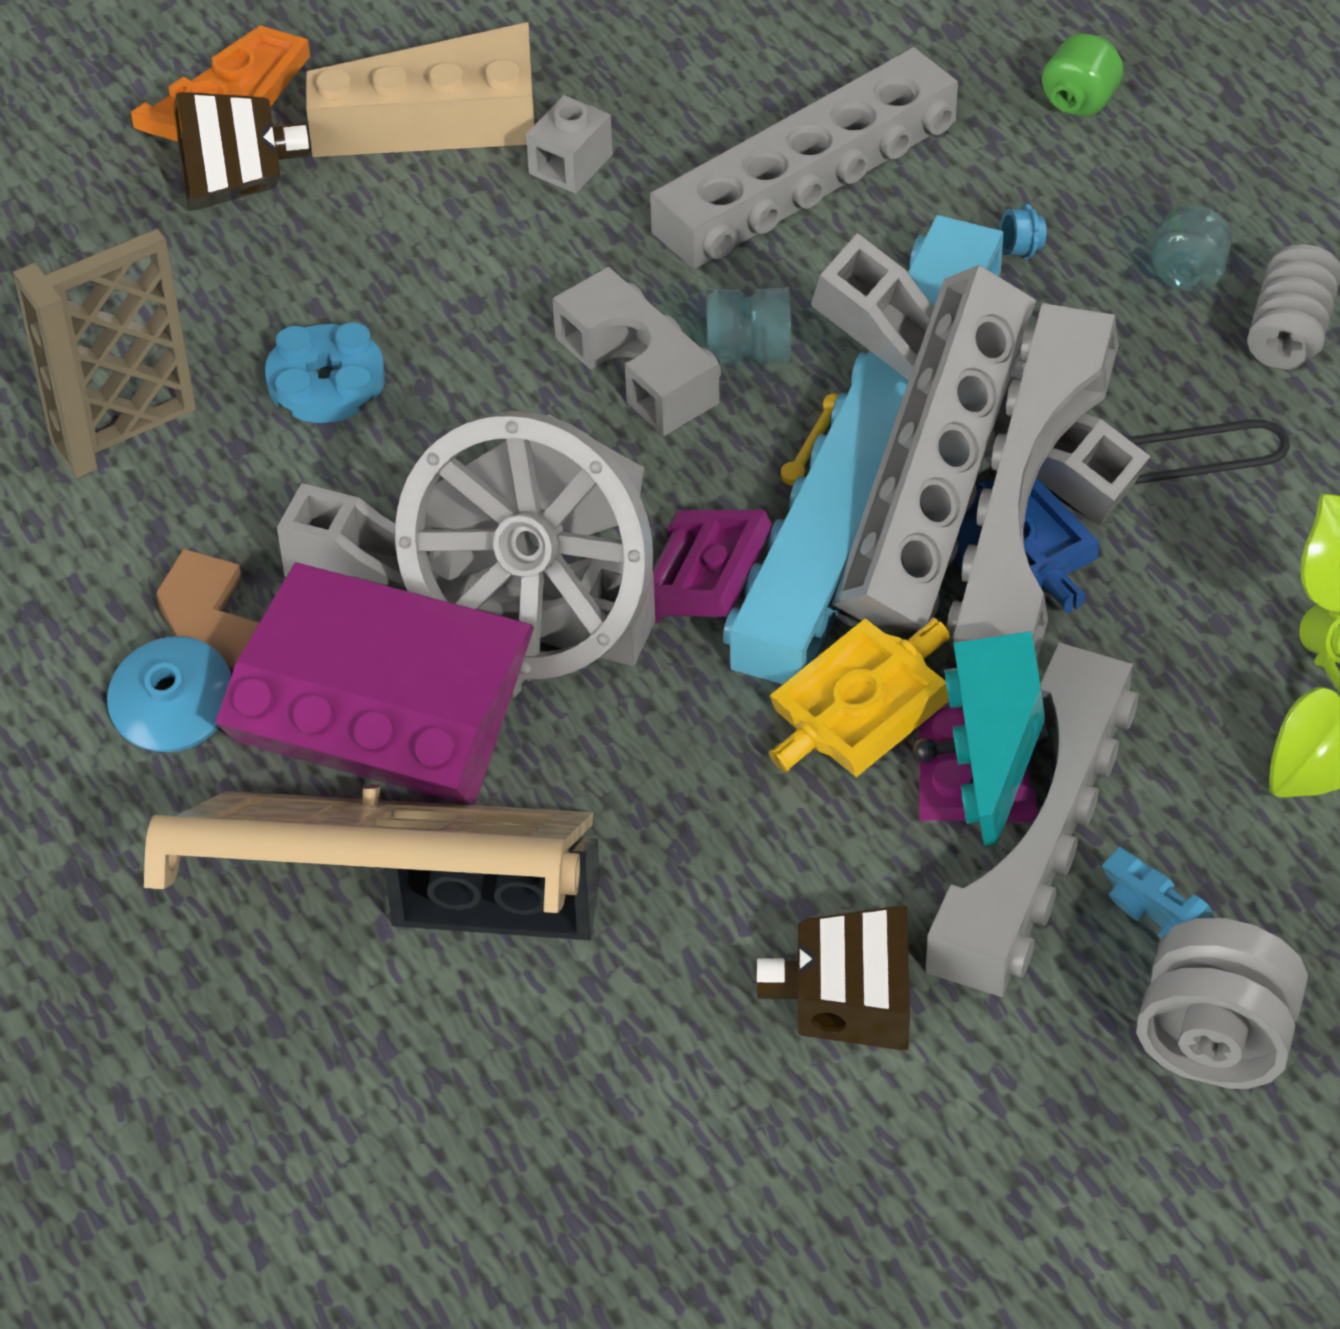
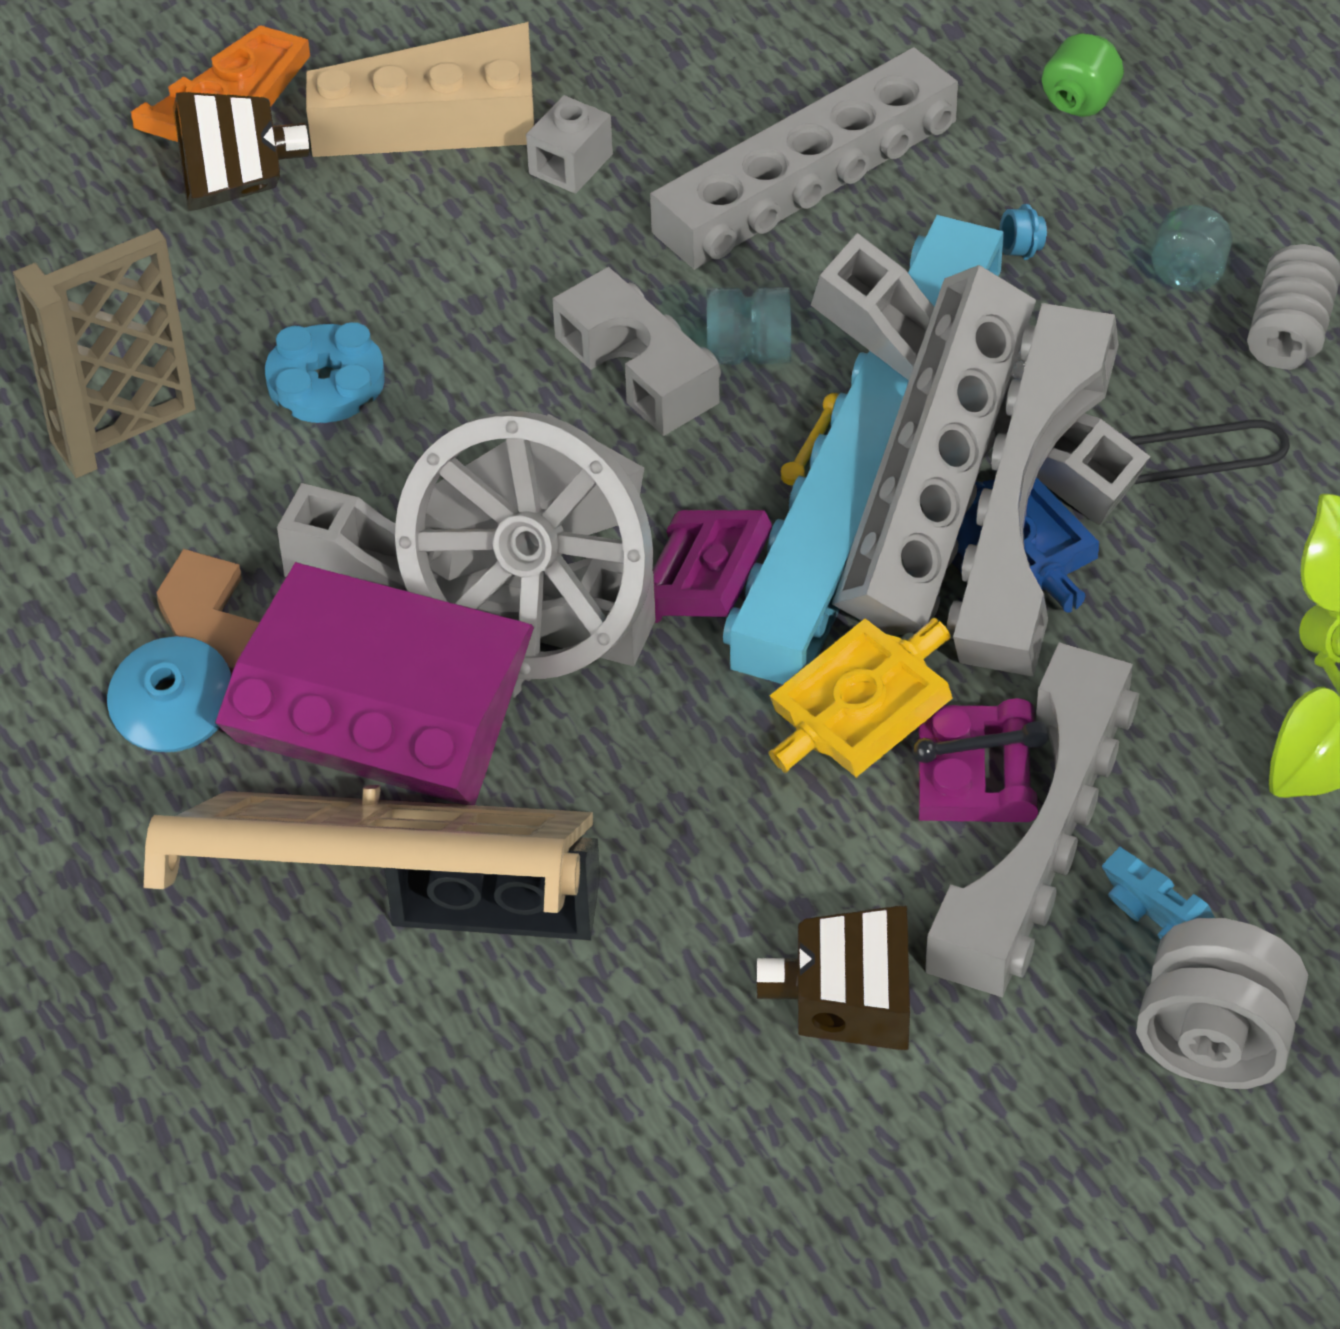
teal slope [944,631,1045,847] -> none

